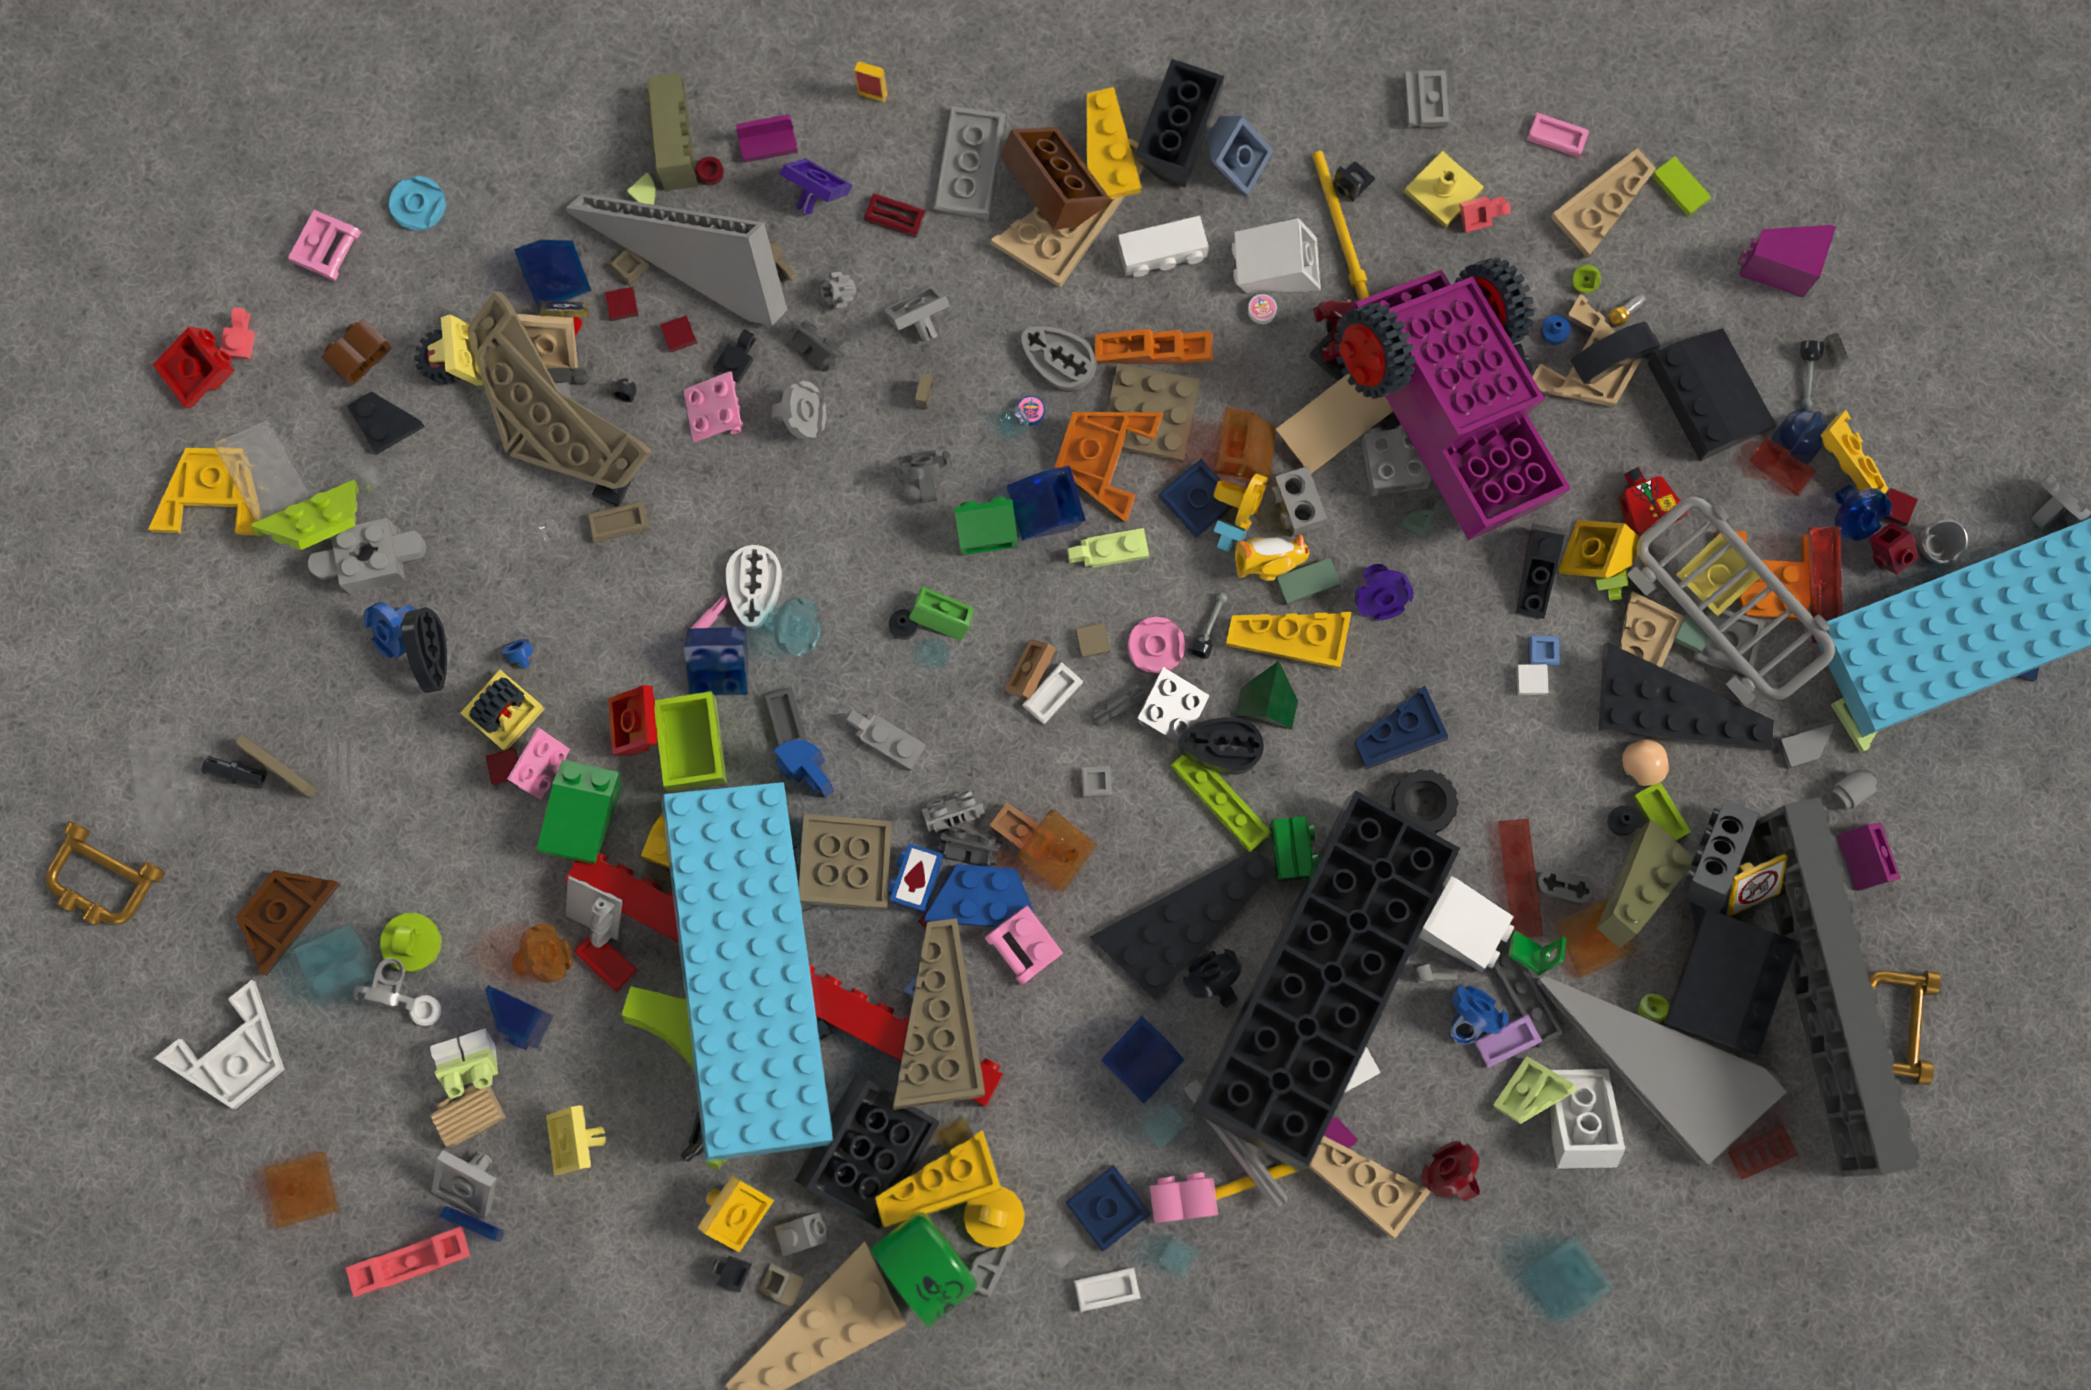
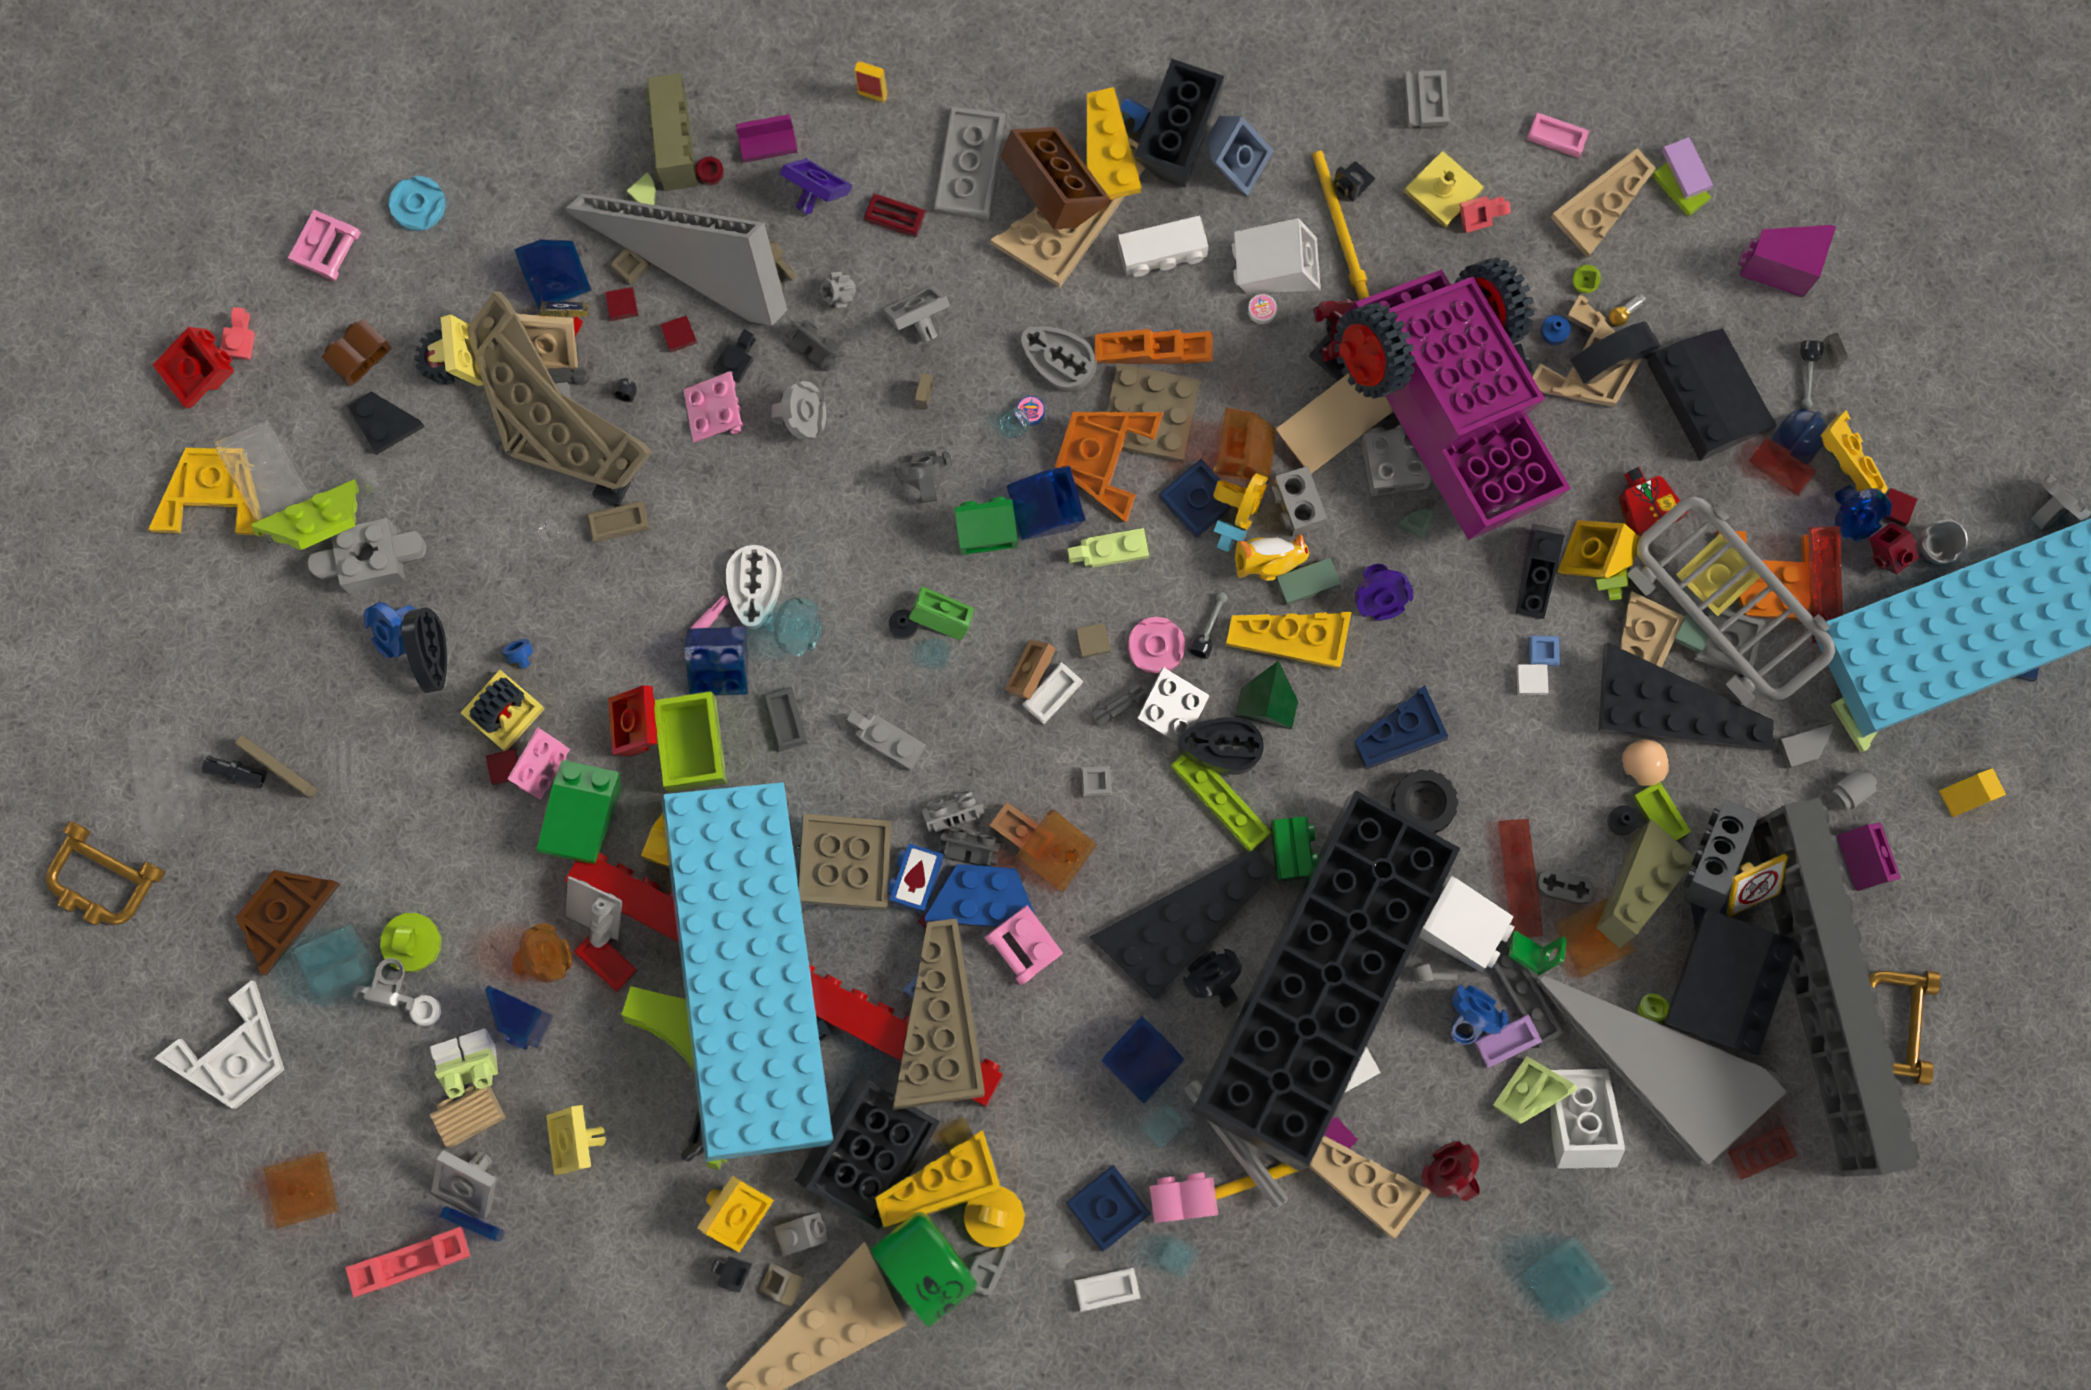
blue brick [774,740,835,798] -> none
none -> blue tile [1120,99,1152,132]
none -> lavender tile [1662,137,1713,199]
none -> yellow slope [1939,768,2006,817]

